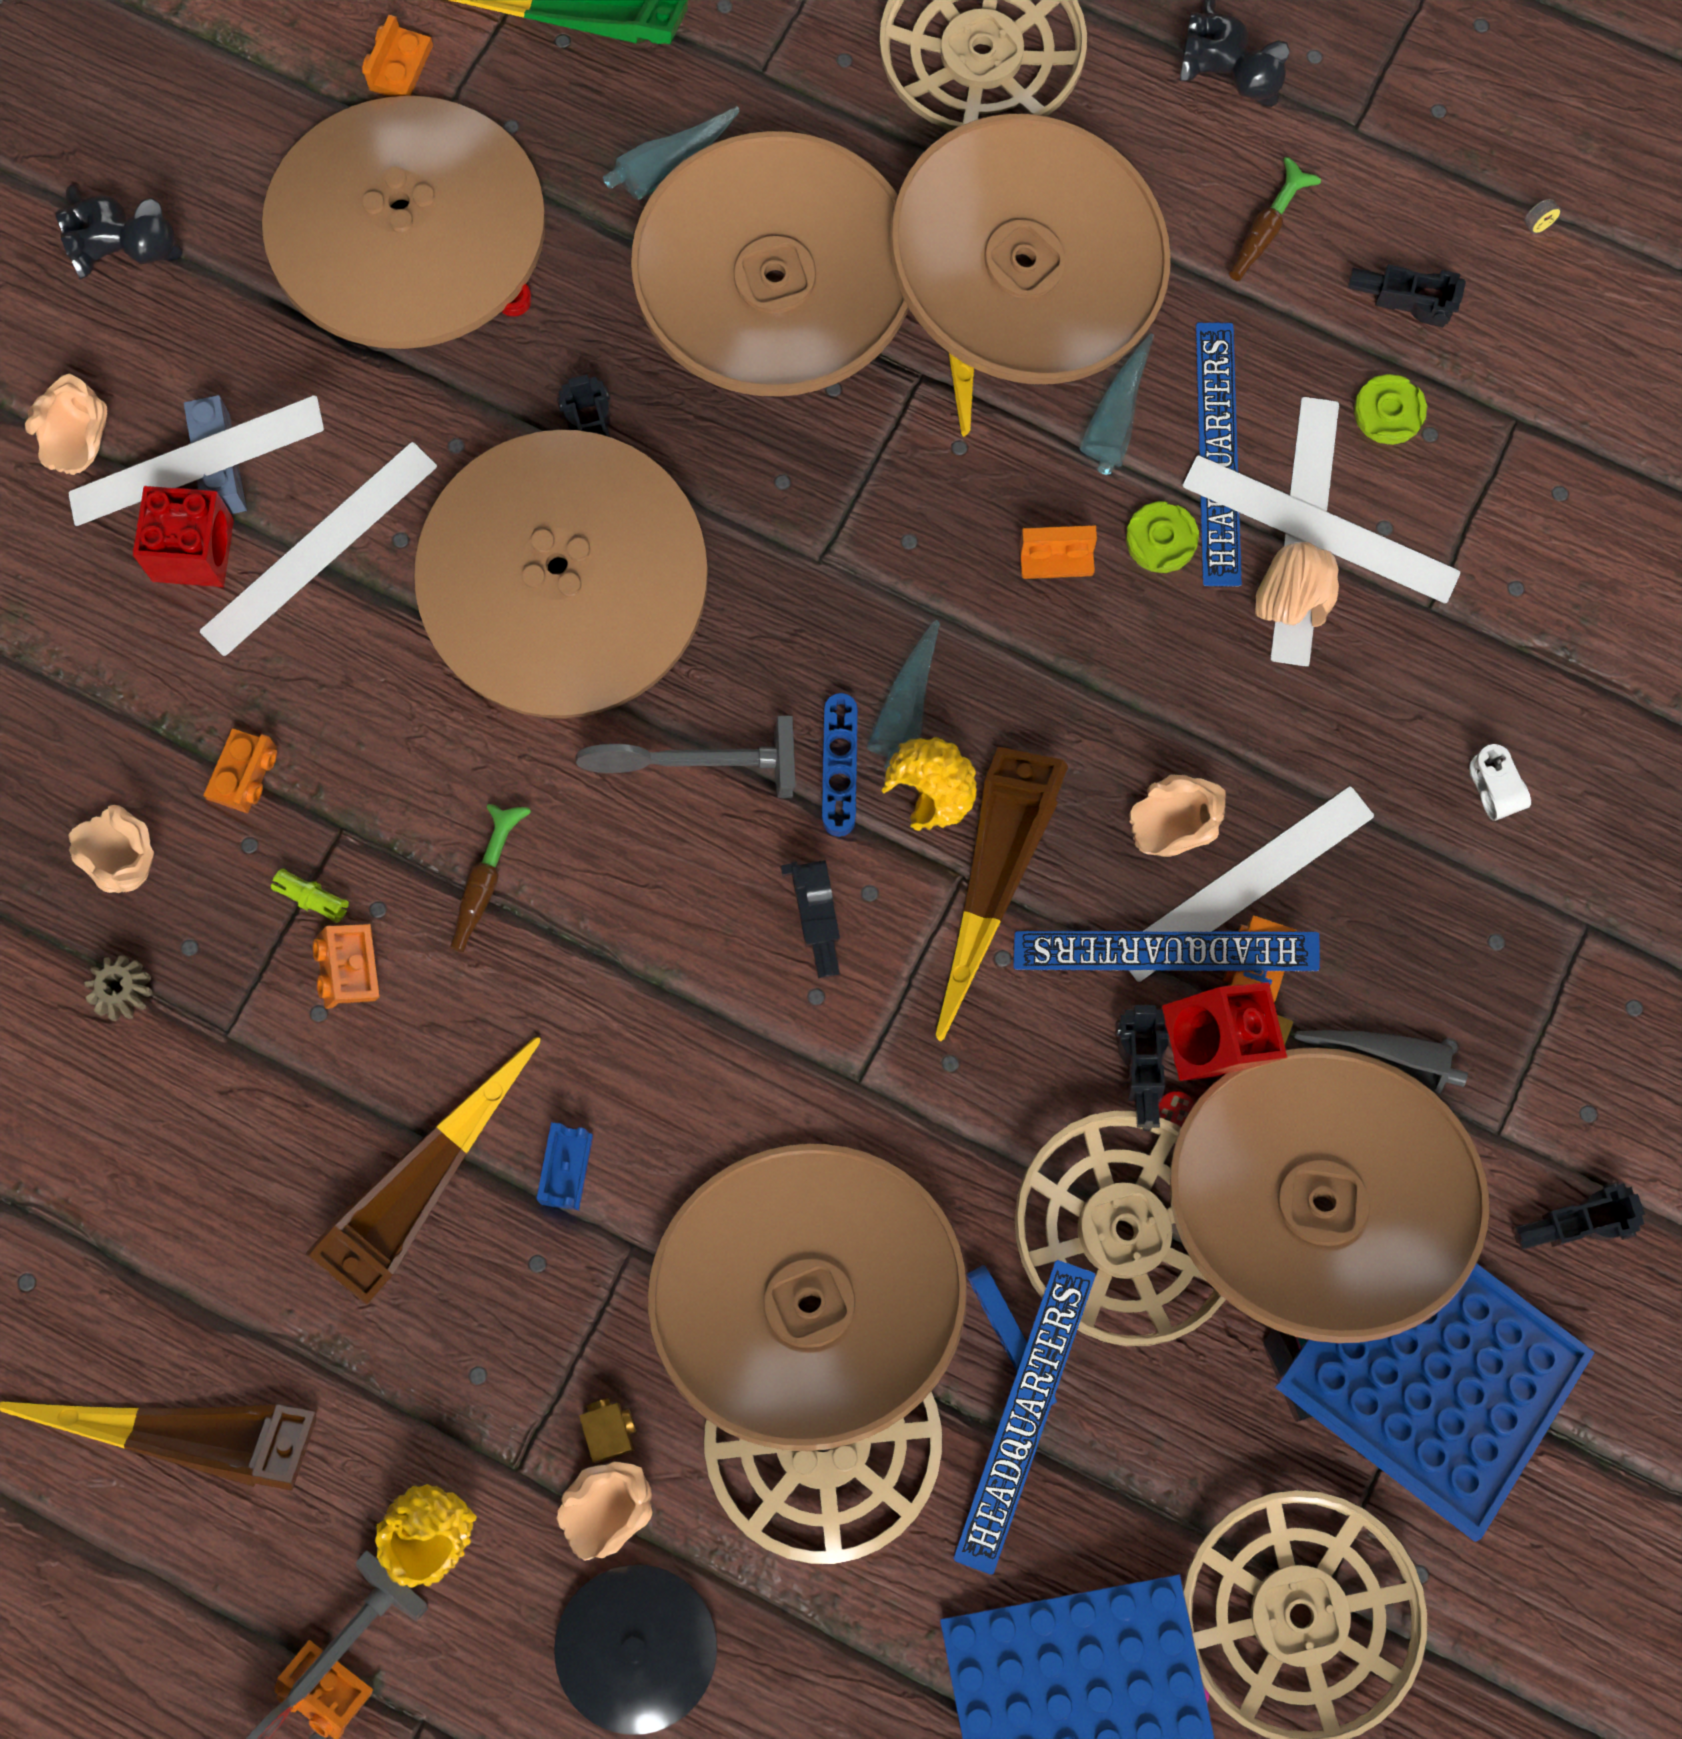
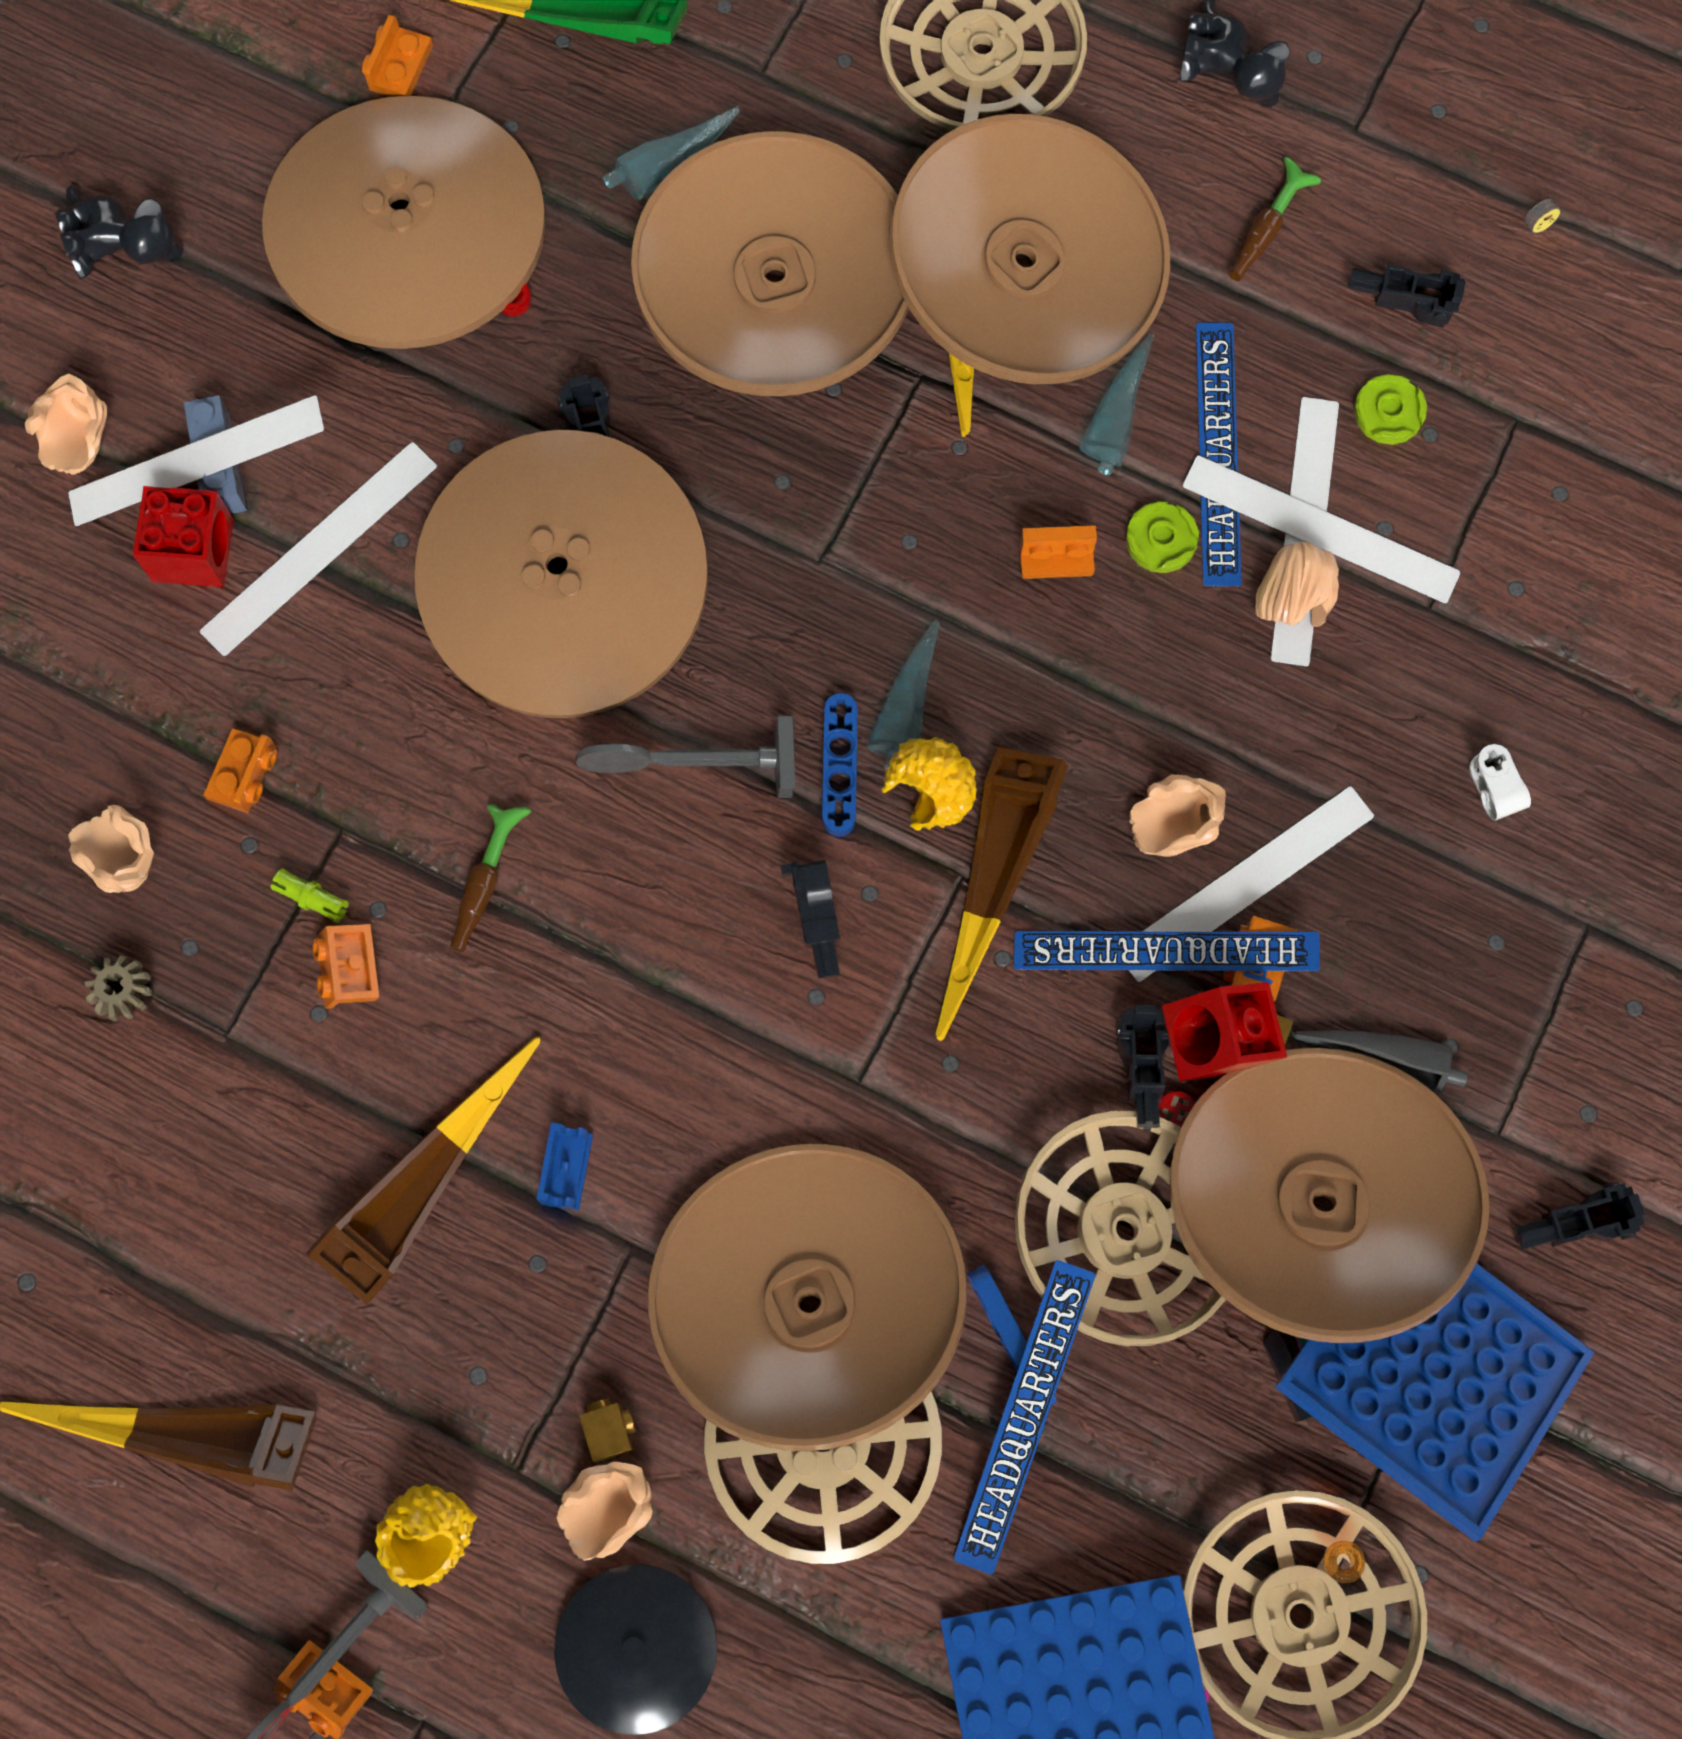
none -> clear orange plate [1323,1541,1365,1583]

